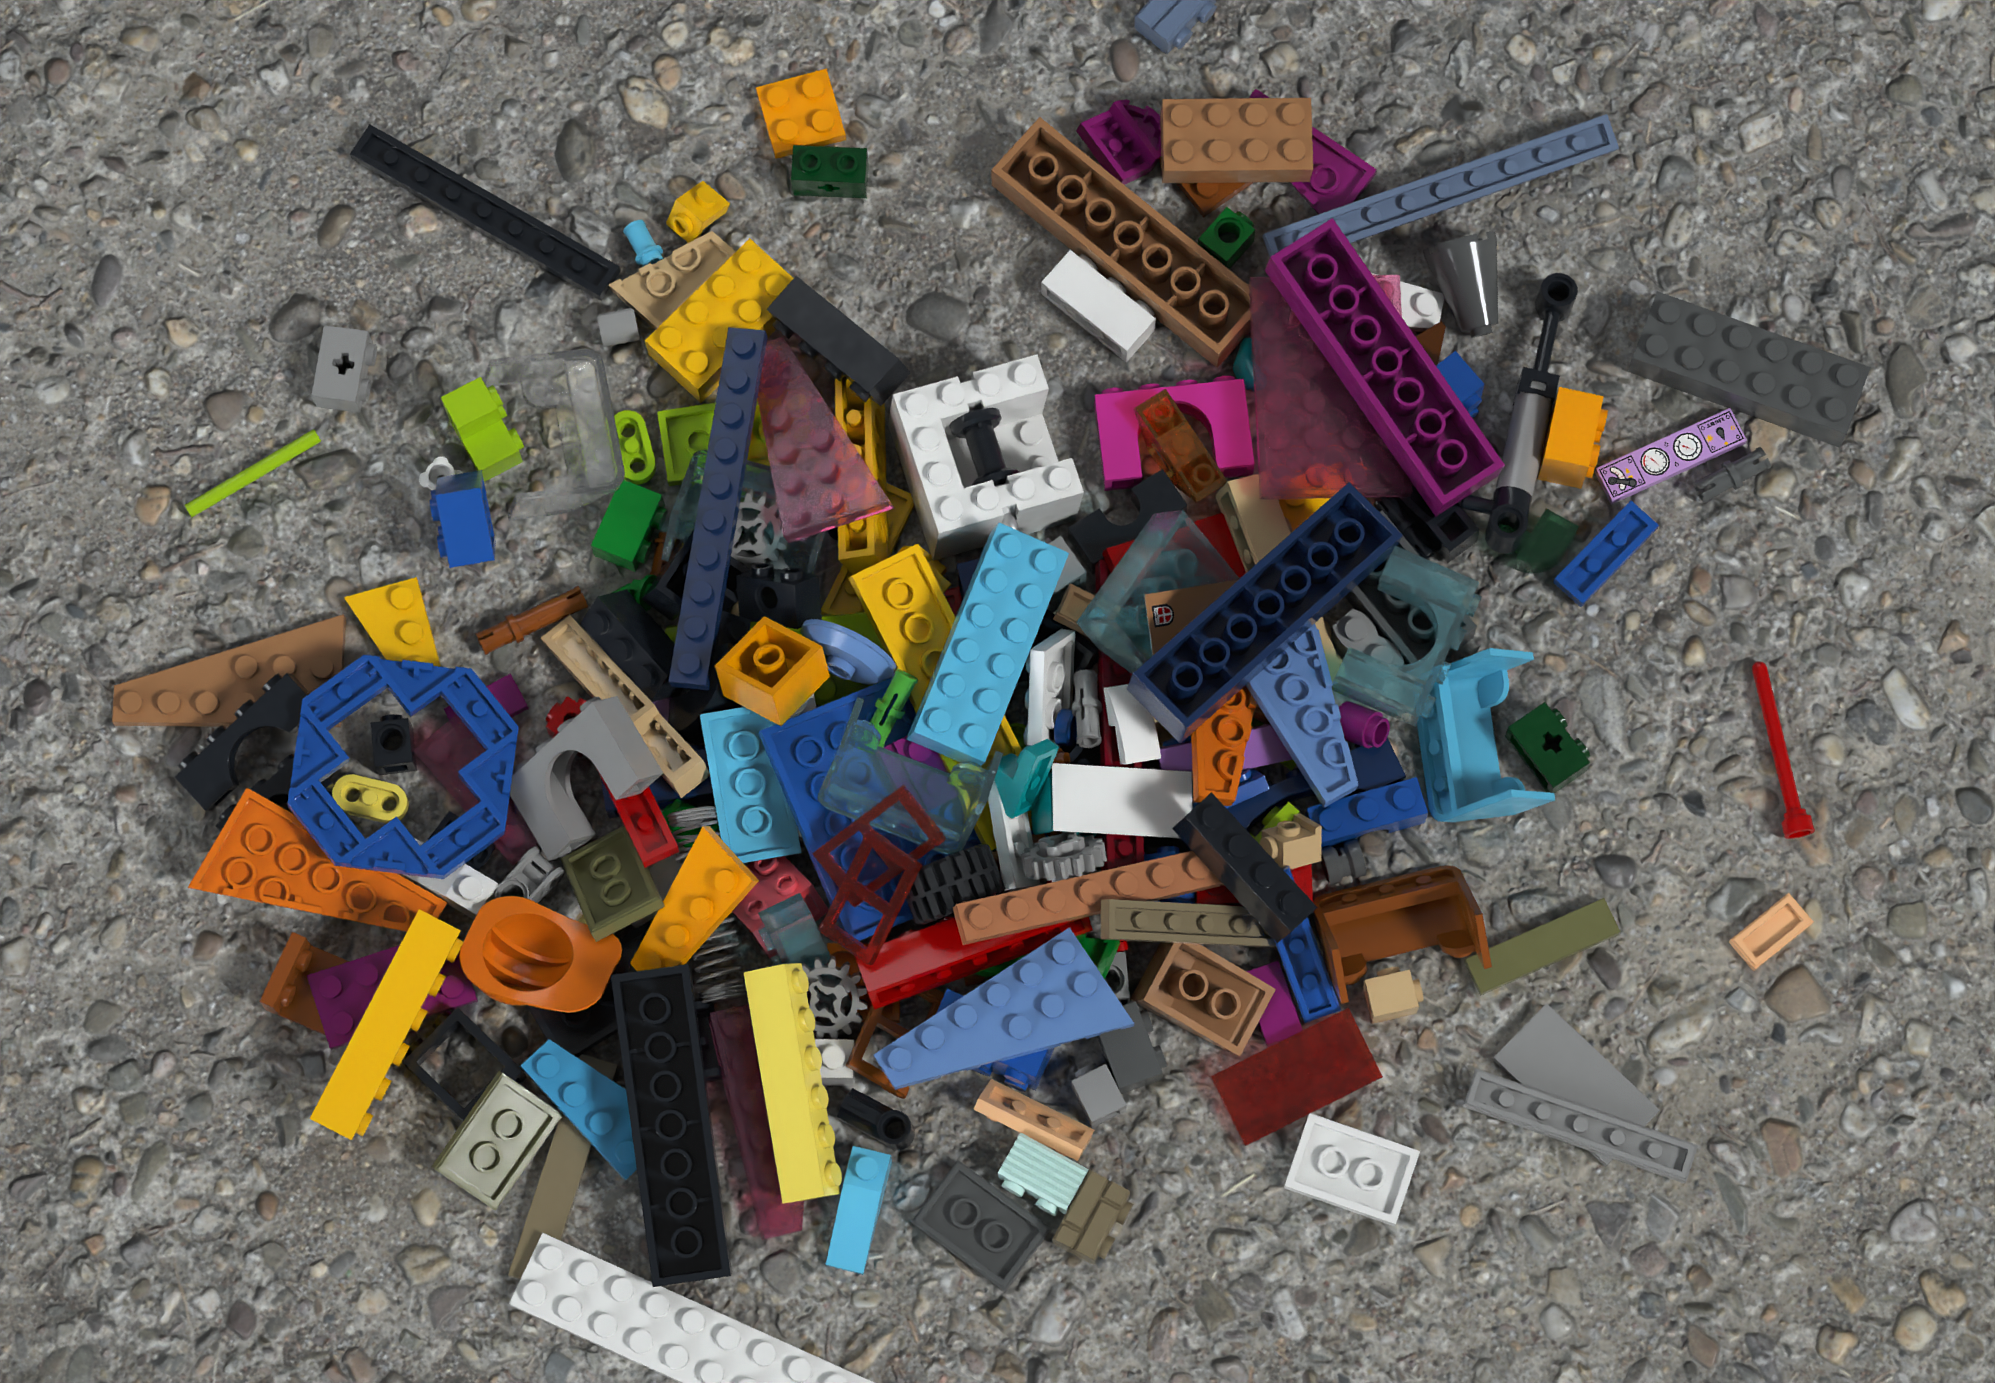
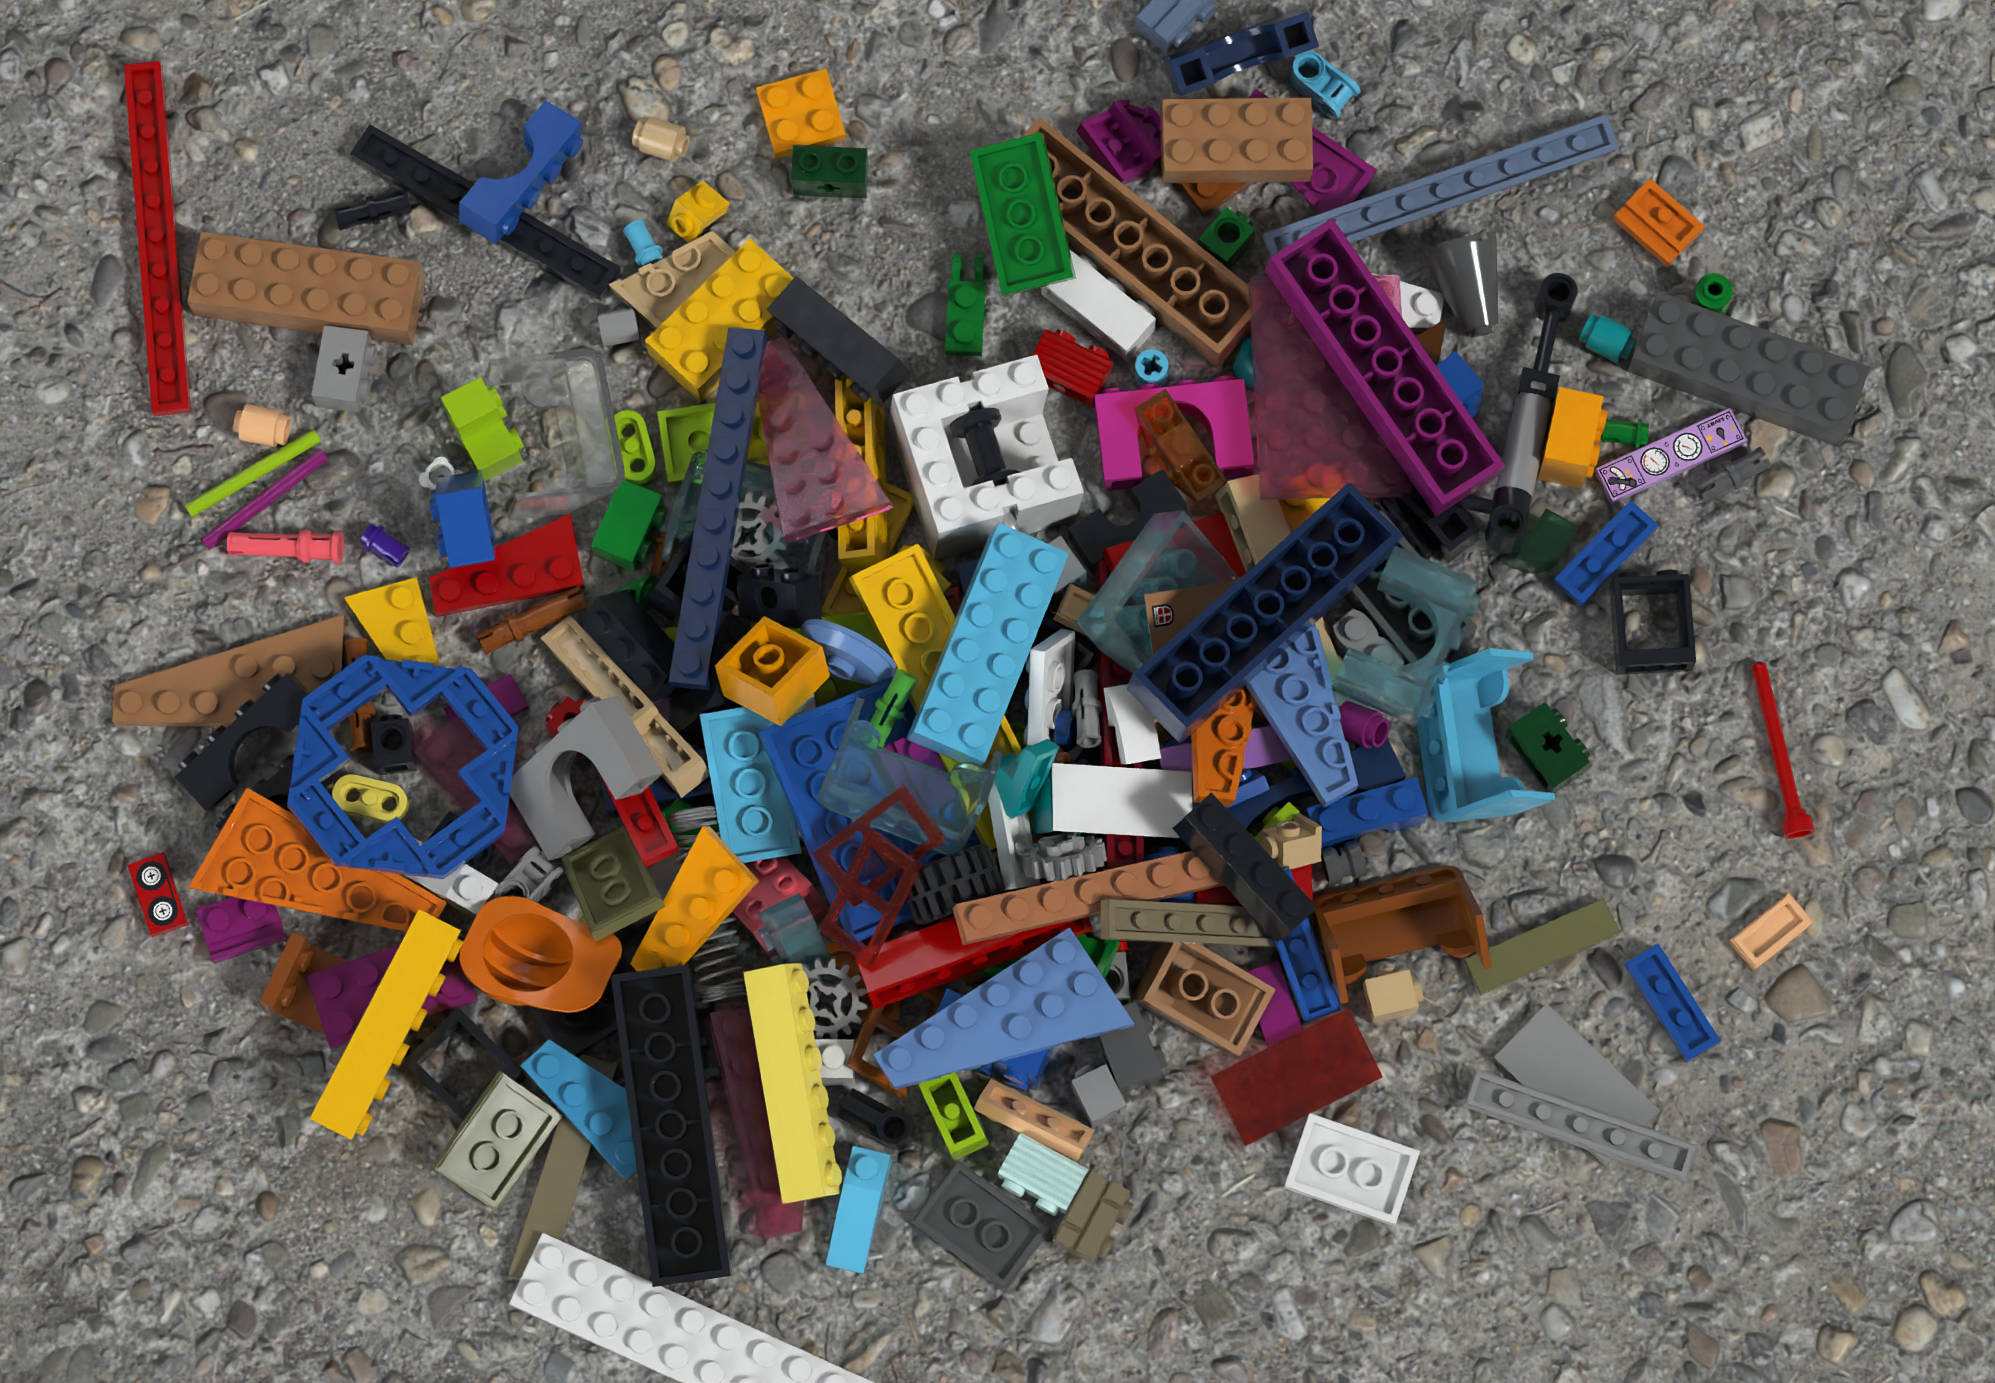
none -> red plate [124,61,191,417]
none -> tile [127,852,189,938]
none -> medium nougat brick [187,232,426,346]
none -> magenta plate [196,897,287,964]
none -> magenta bar [200,448,329,551]
none -> coral pin [227,529,344,564]
none -> light nougat brick [233,404,291,447]
none -> black pin [334,190,412,231]
none -> dark orange pin [344,638,376,753]
none -> dark purple pin [360,524,410,568]
none -> red wing [429,513,585,617]
none -> blue arch [459,100,583,244]
none -> tan brick [632,117,690,162]
none -> lime brick [918,1072,990,1161]
none -> green hinge [945,253,986,356]
none -> green plate [969,132,1076,297]
none -> red brick [1032,329,1113,408]
none -> medium azure bush [1135,349,1168,387]
none -> dark blue arch [1162,9,1319,96]
none -> medium azure piece [1290,51,1361,120]
none -> teal brick [1578,314,1637,363]
none -> green pin [1602,419,1649,449]
none -> black window [1609,569,1696,675]
none -> orange plate [1612,178,1705,268]
none -> blue plate [1624,943,1721,1063]
none -> green brick [1691,273,1733,315]

